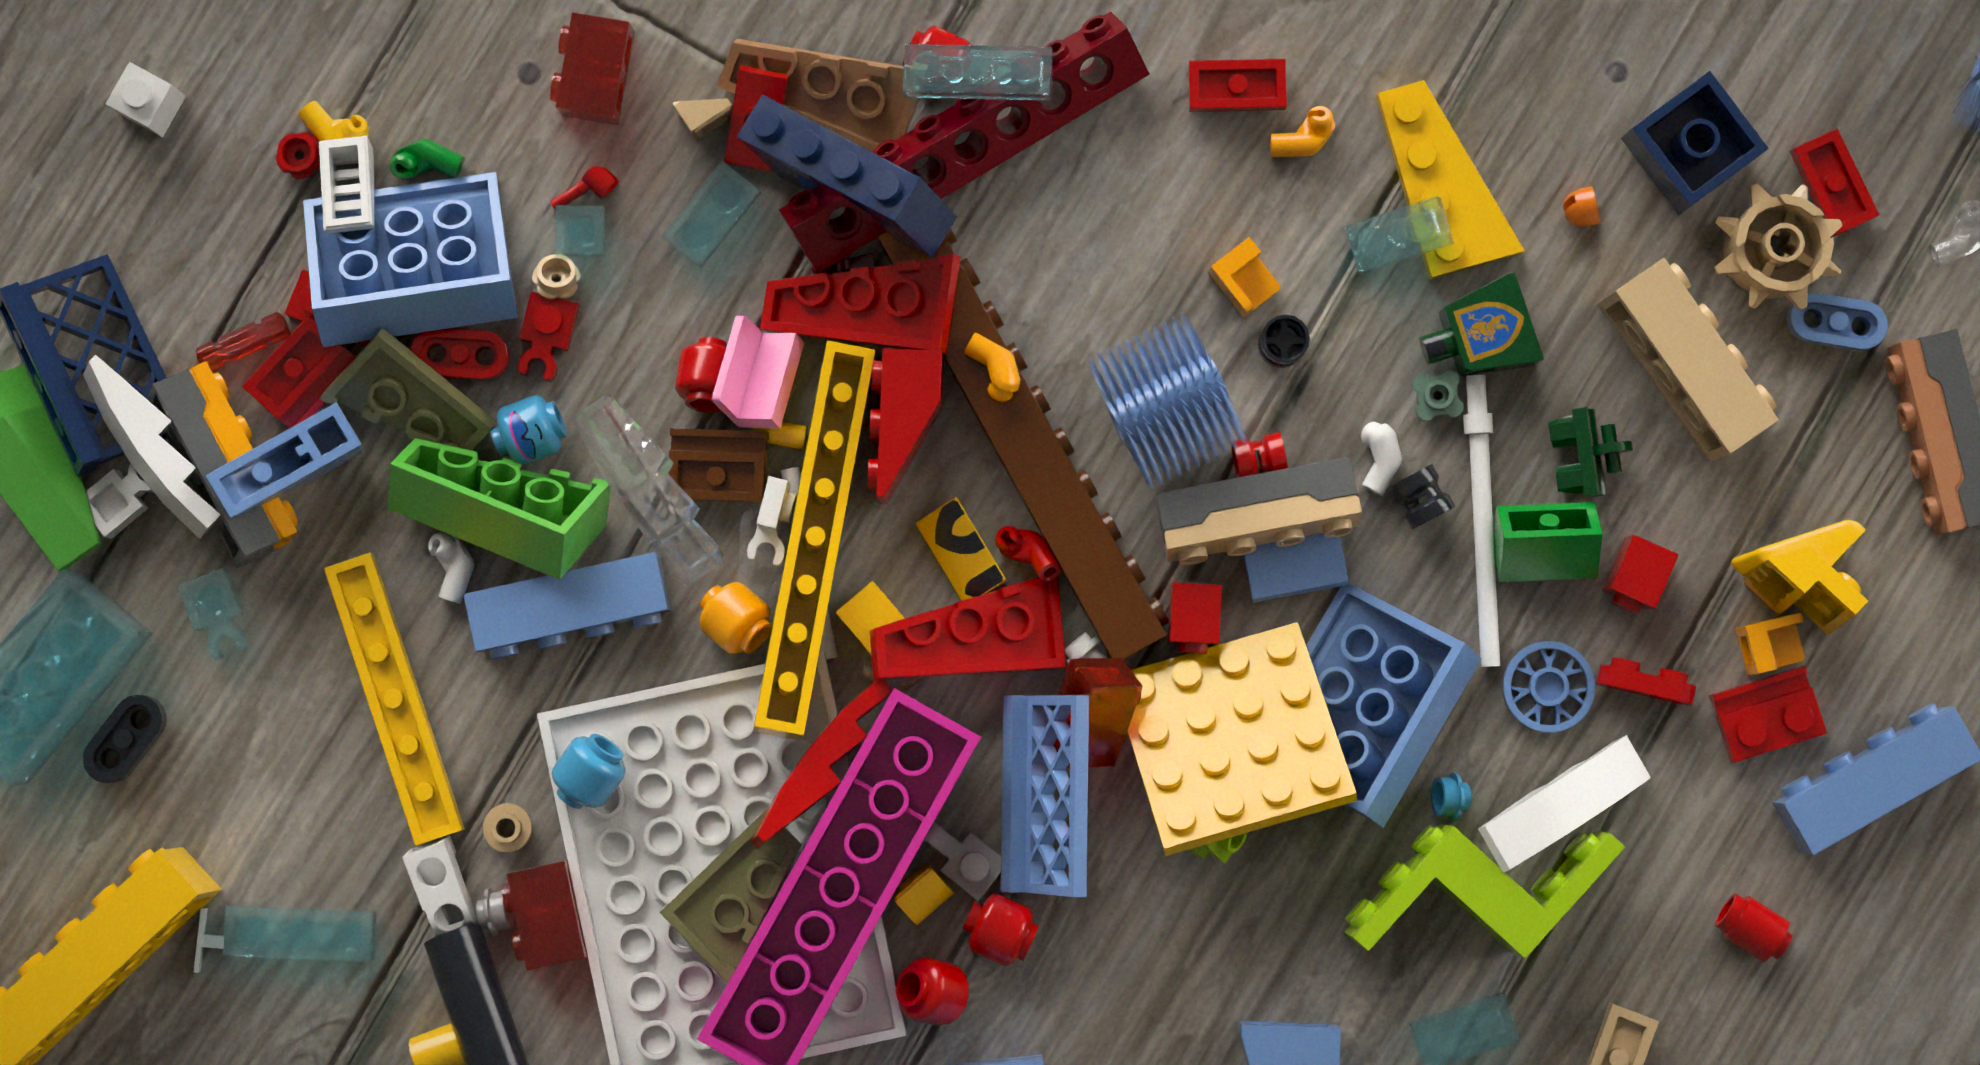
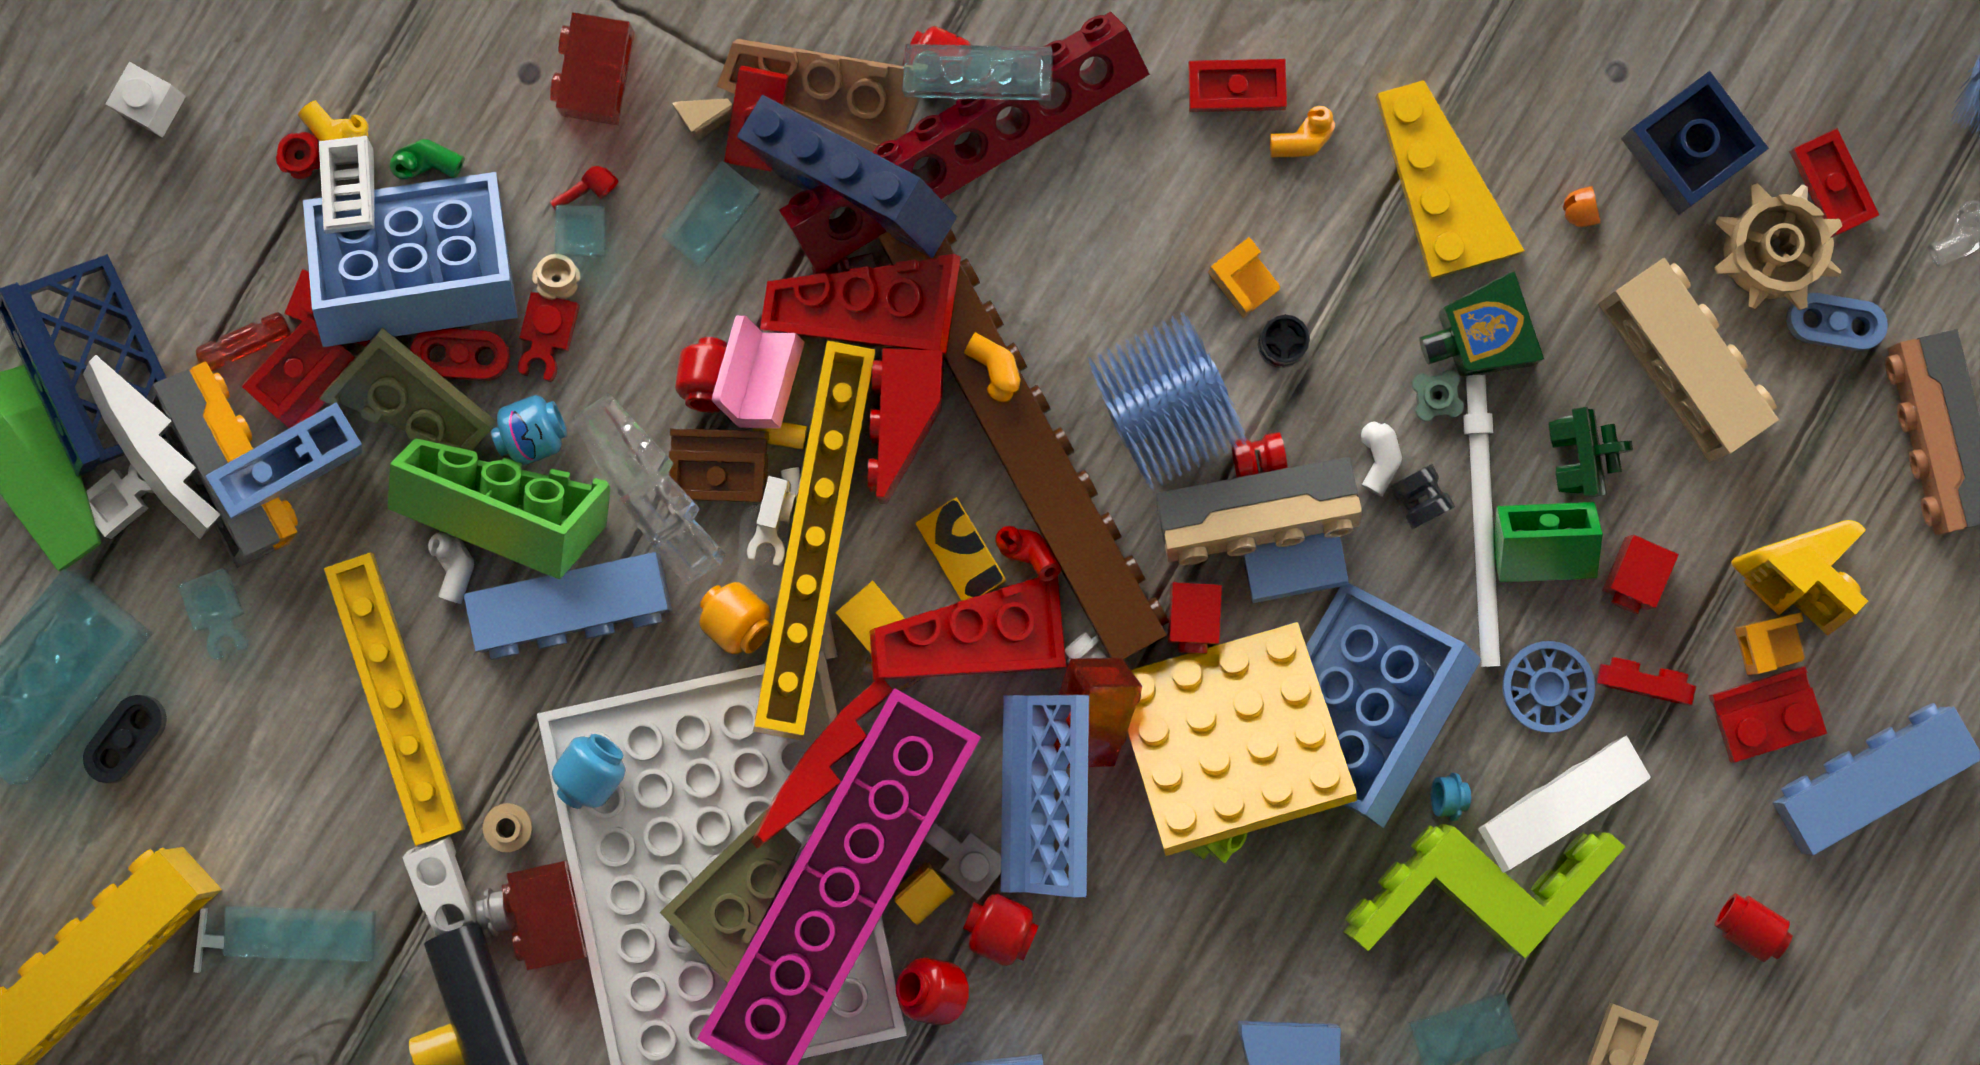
clear light blue plate [1345,196,1454,273] -> none

